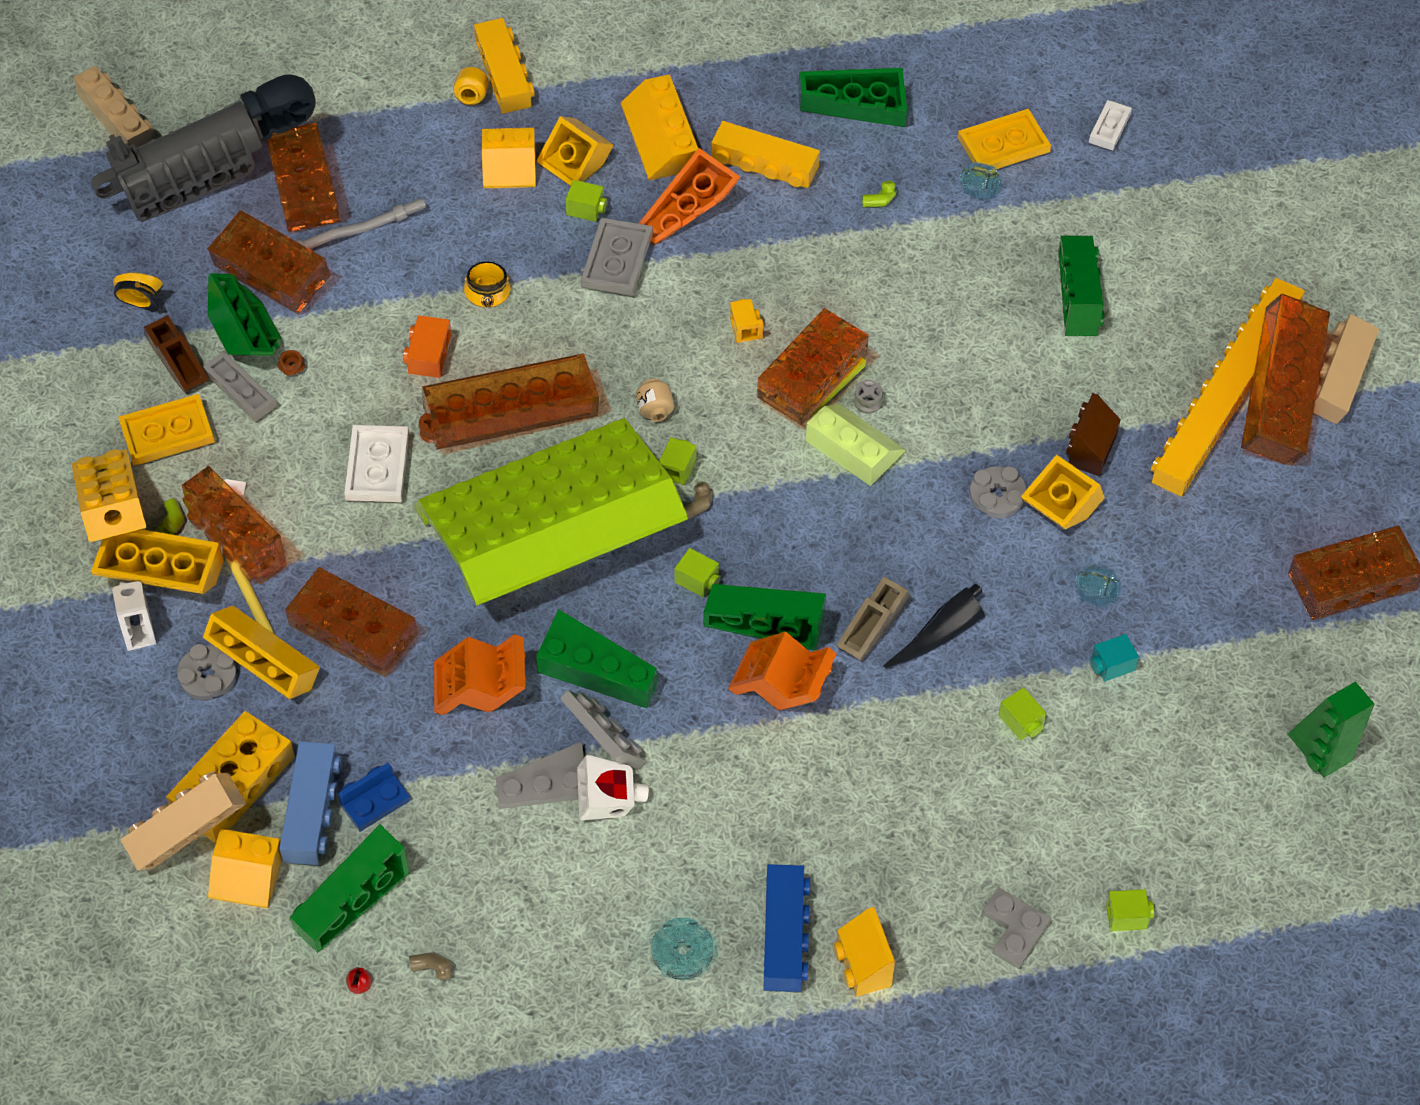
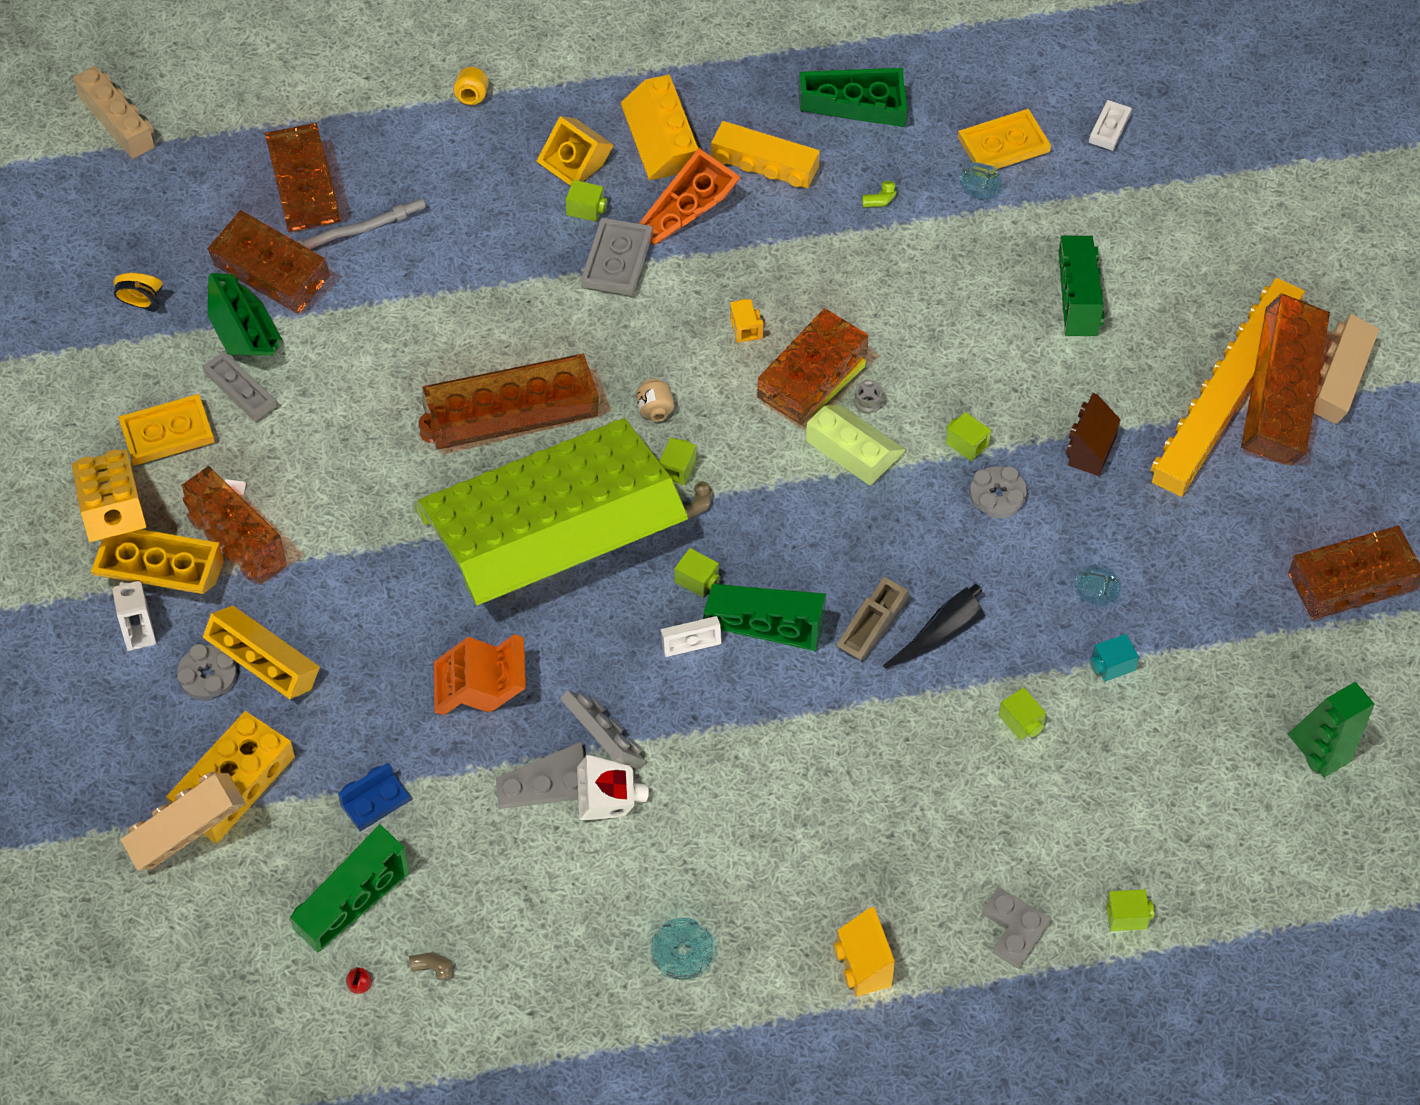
dark grey piece [91,74,316,222] -> none
reddish brown slope [144,315,209,393] -> none
lime arm [158,498,185,534] -> none
yellow slope [208,829,282,909] -> none
light yellow bar [222,546,275,634] -> none
dark orange plate [278,350,305,376] -> none
medium blue brick [280,741,342,865] -> none
clear orange brick [286,567,418,678] -> none
white plate [344,425,409,502] -> none
orange brick [403,315,452,378] -> none
yellow piece [463,261,511,307] -> none
yellow brick [474,18,535,114] -> none
yellow slope [482,128,536,188] -> none
green wedge [536,609,657,709] -> none
orange bracket [728,631,837,710] -> none
blue brick [763,864,810,992] -> none
yellow slope [1021,454,1105,530] -> none
none -> white plate [661,616,722,657]
none -> lime brick [946,412,991,461]

